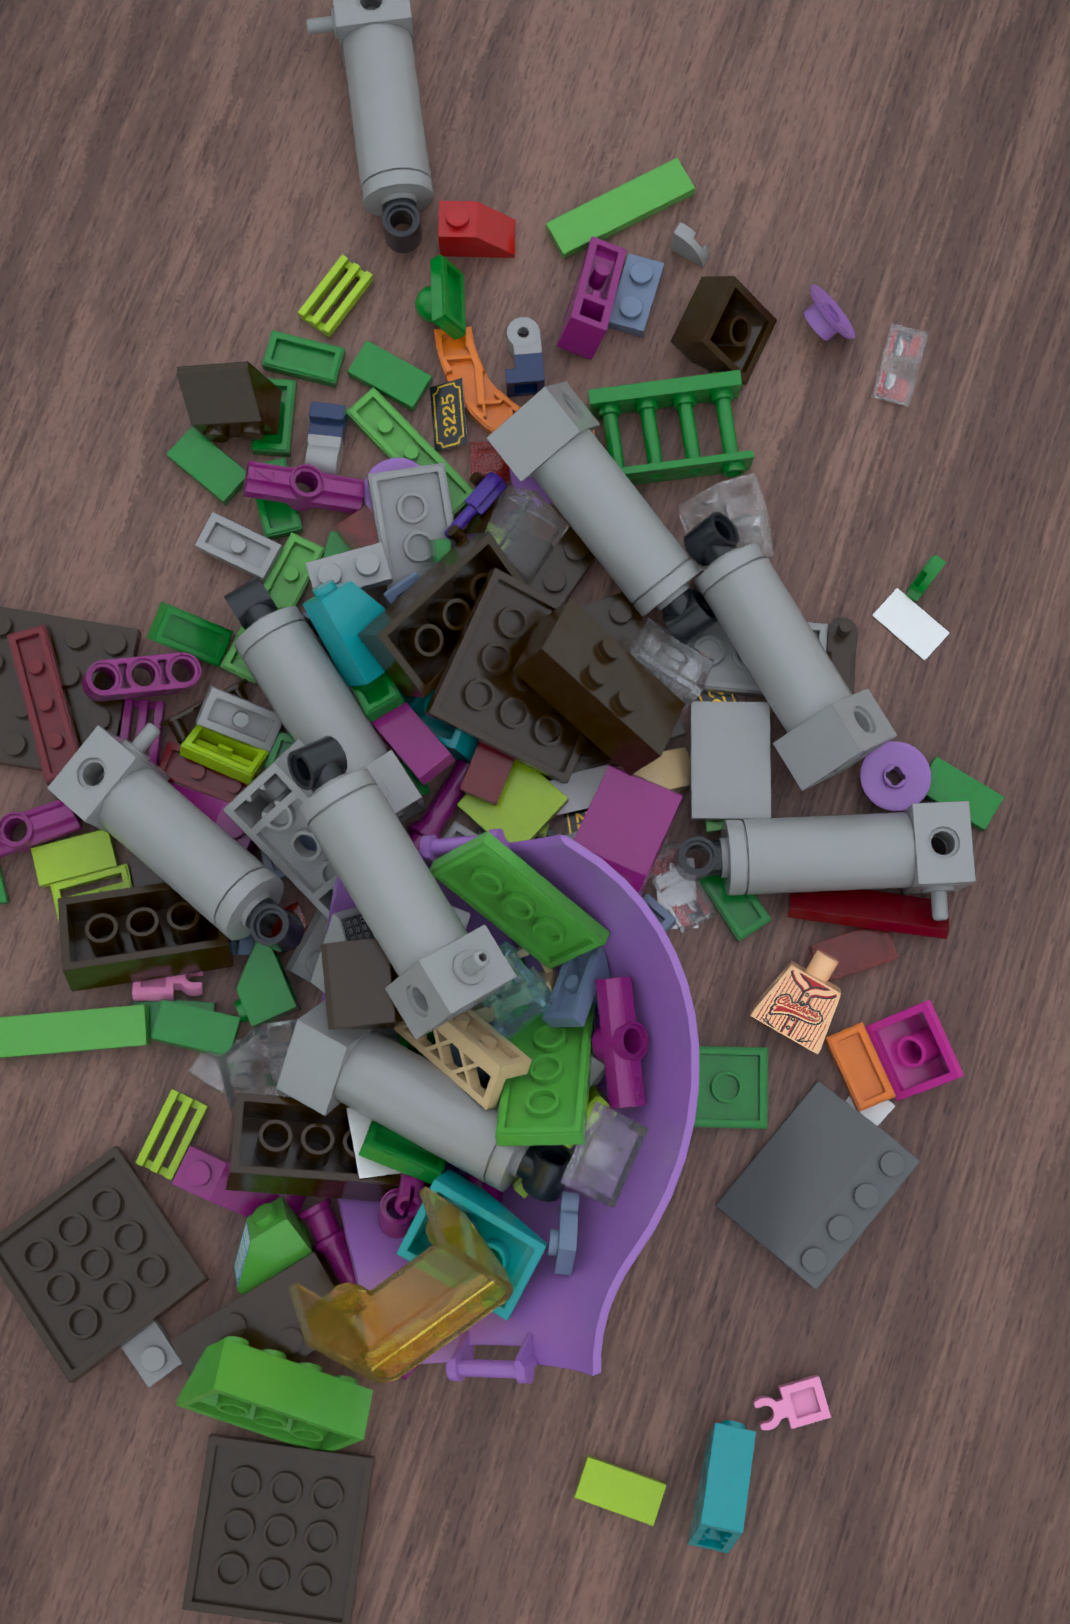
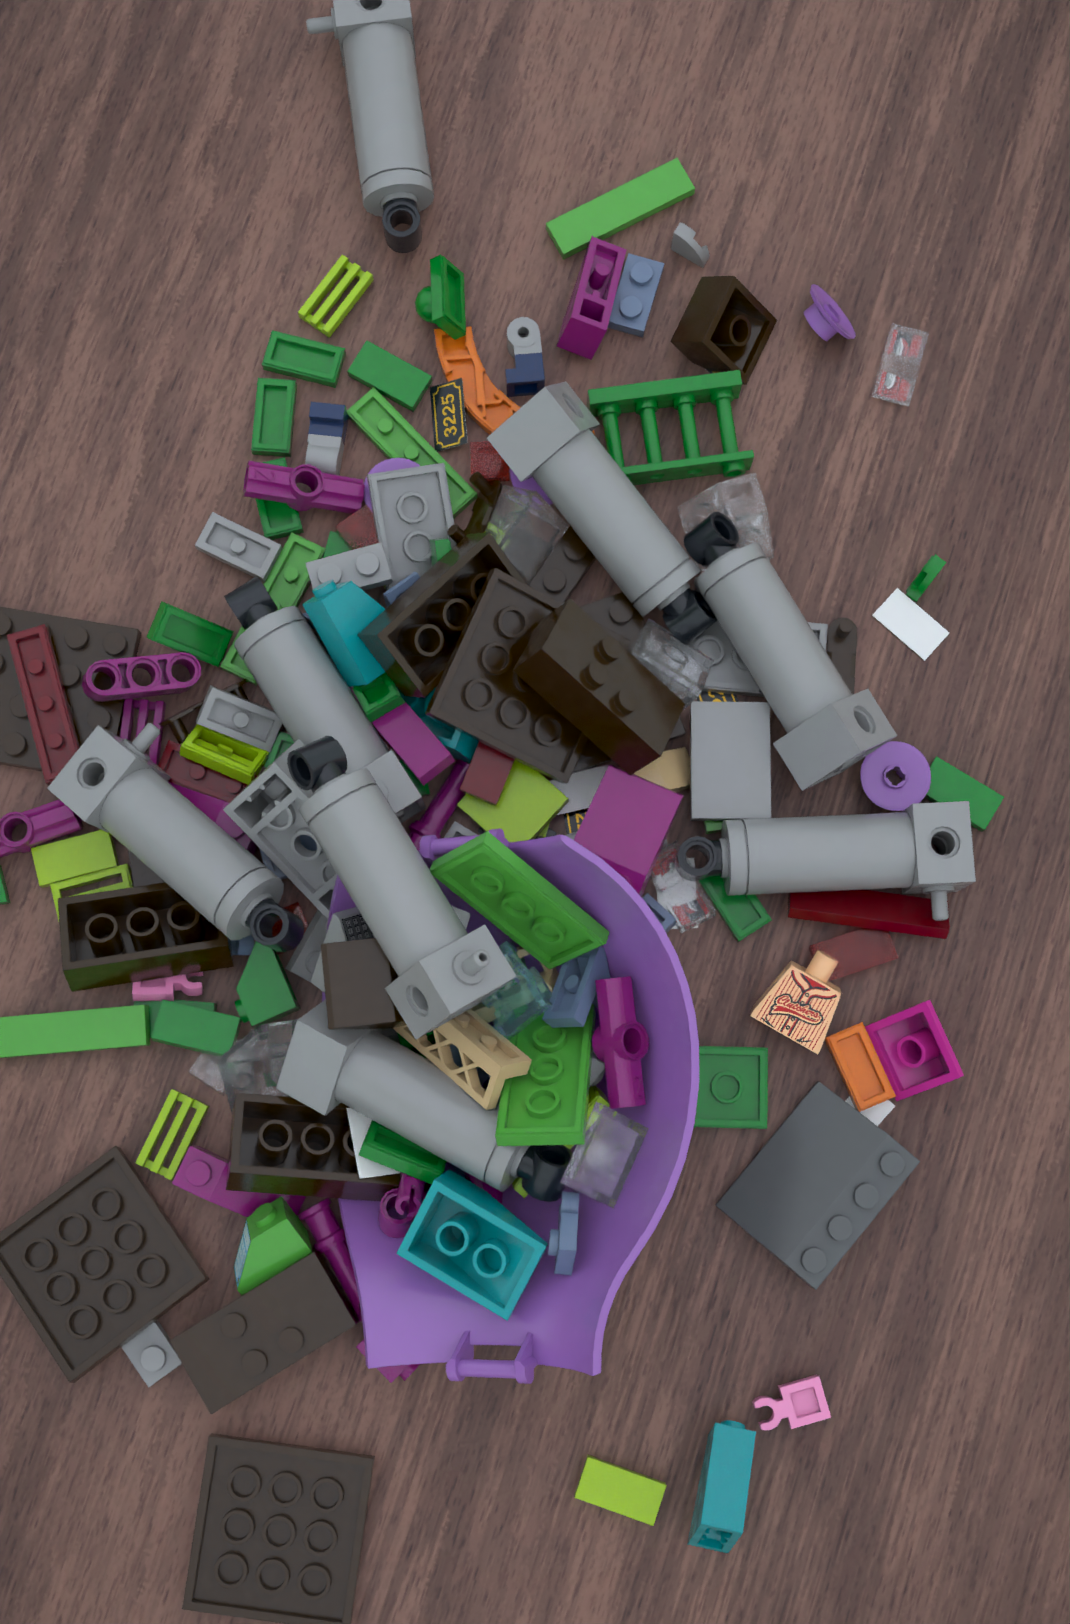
green tile [166,426,246,506] -> none
bright green slope [176,1336,373,1452] -> none
dark brown slope [177,361,282,442] -> none
clear yellow windscreen [289,1186,513,1383] -> none
red slope [438,201,516,258] -> none
dark purple axle [444,471,507,540] -> none

